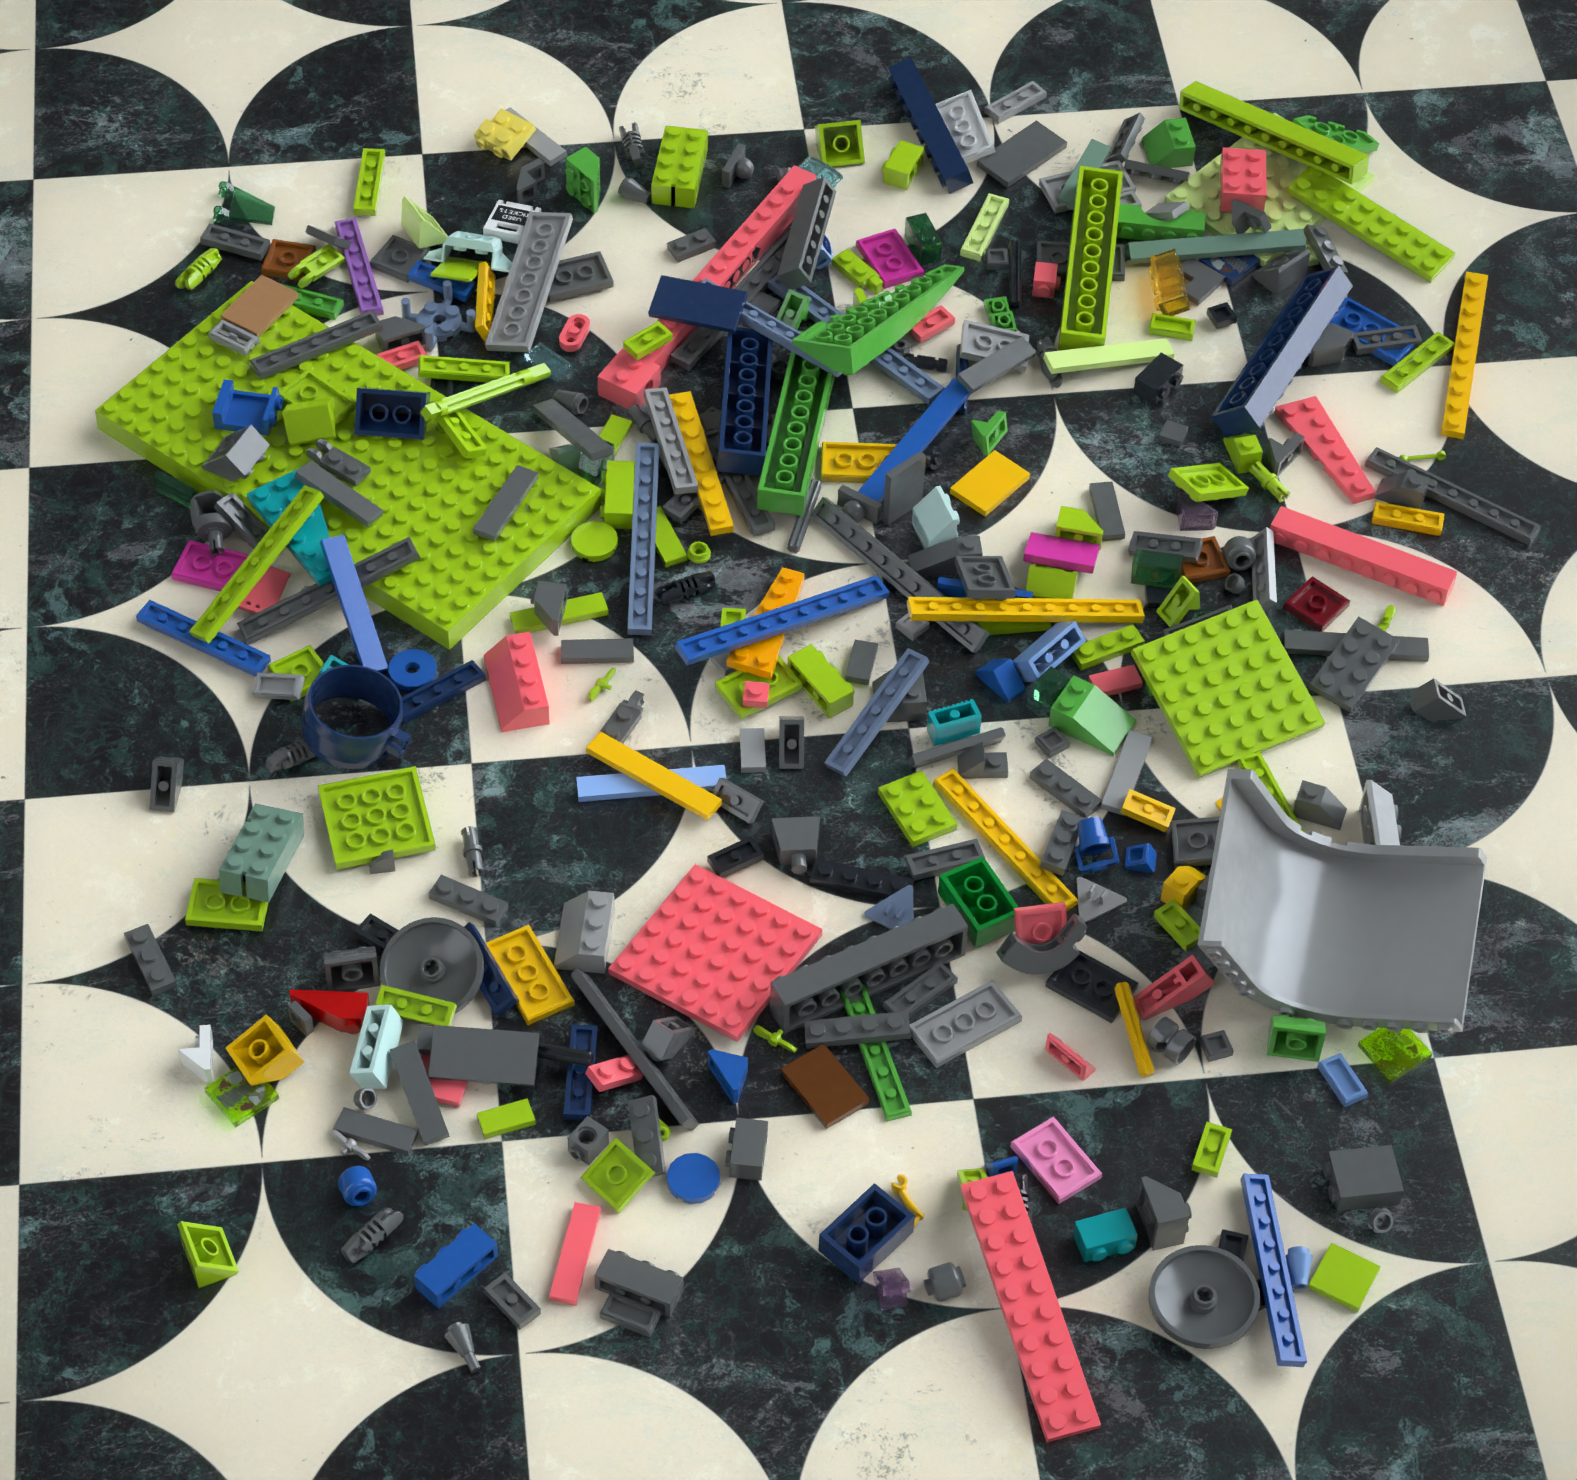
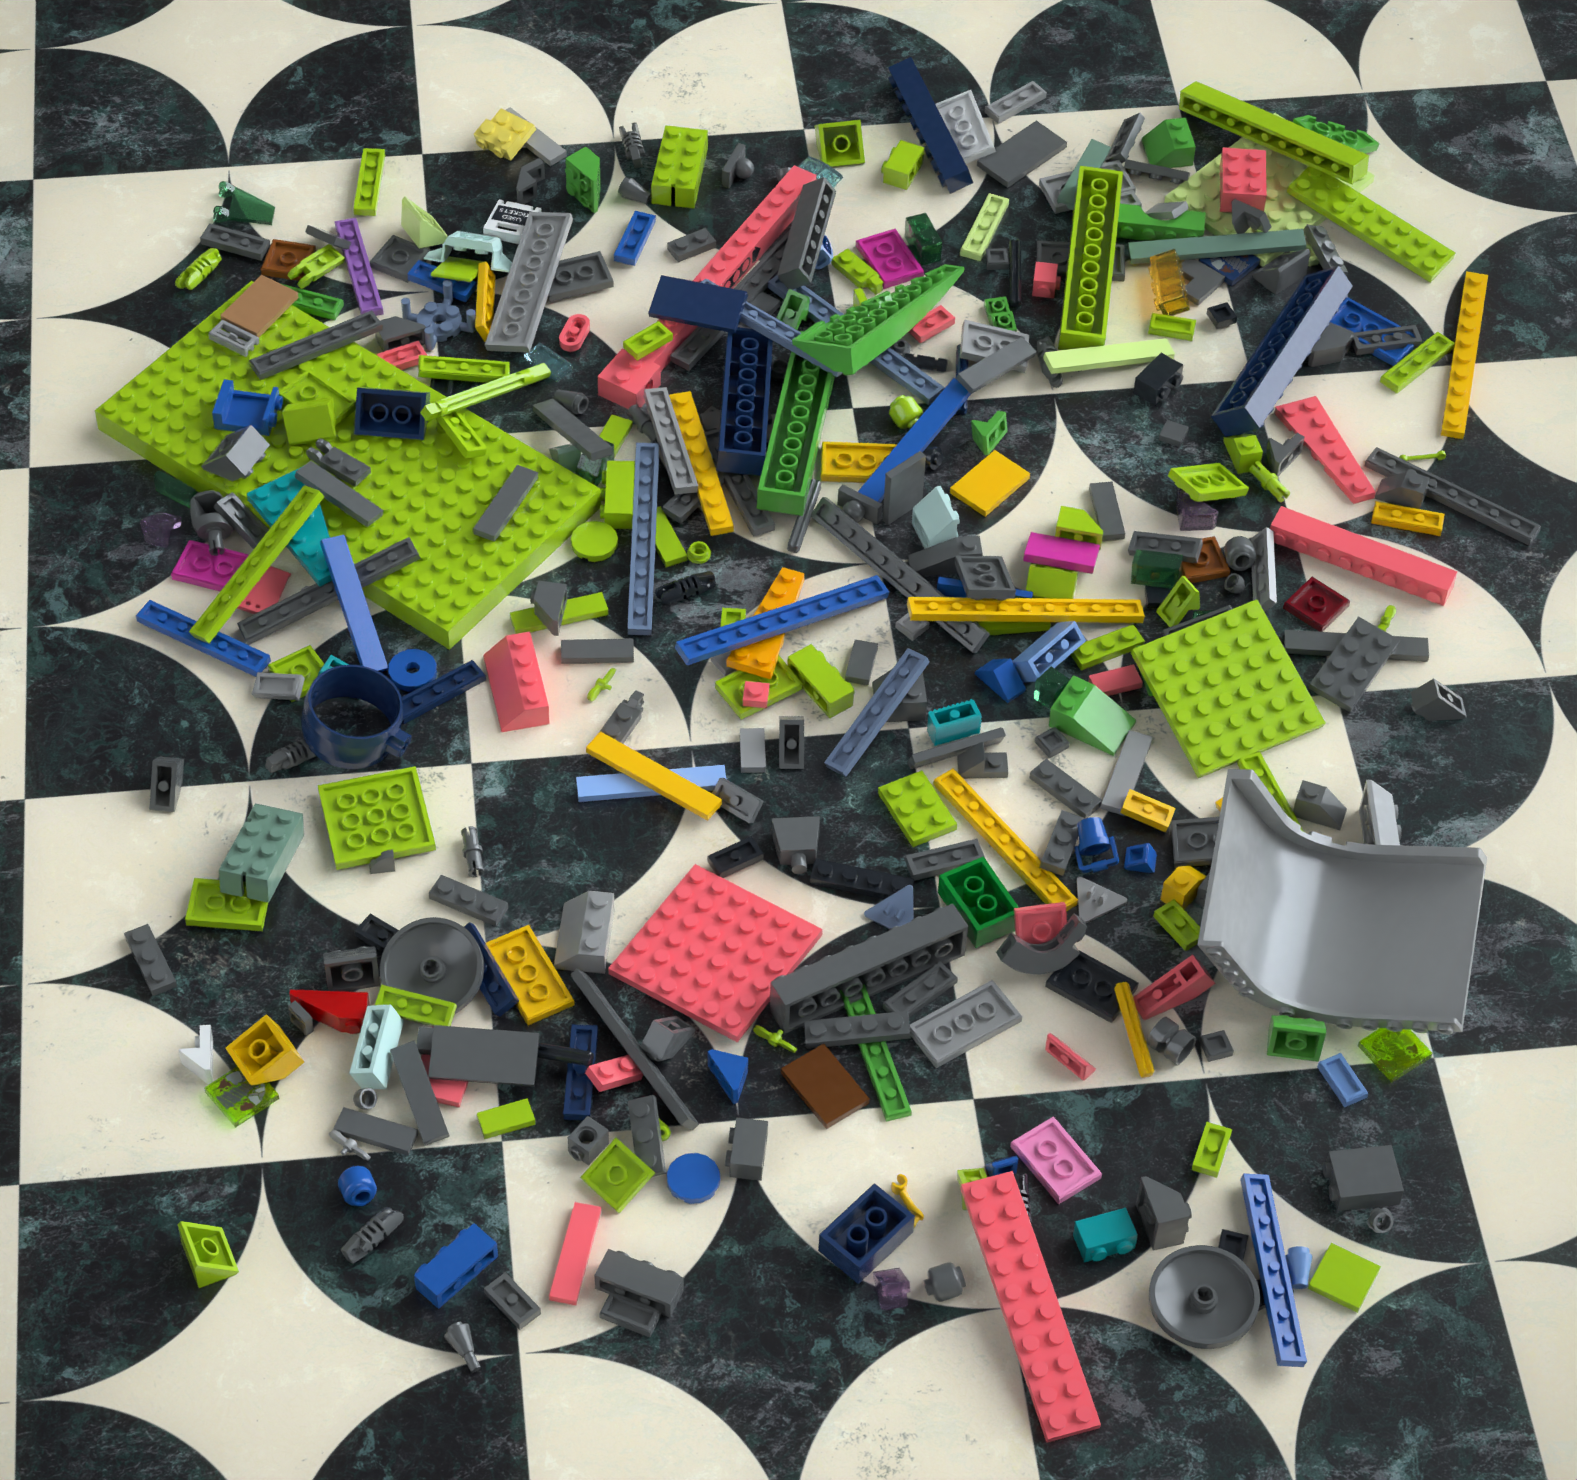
none -> clear purple slope [140,512,182,548]
none -> blue plate [614,211,656,266]
none -> lime head [889,395,923,429]

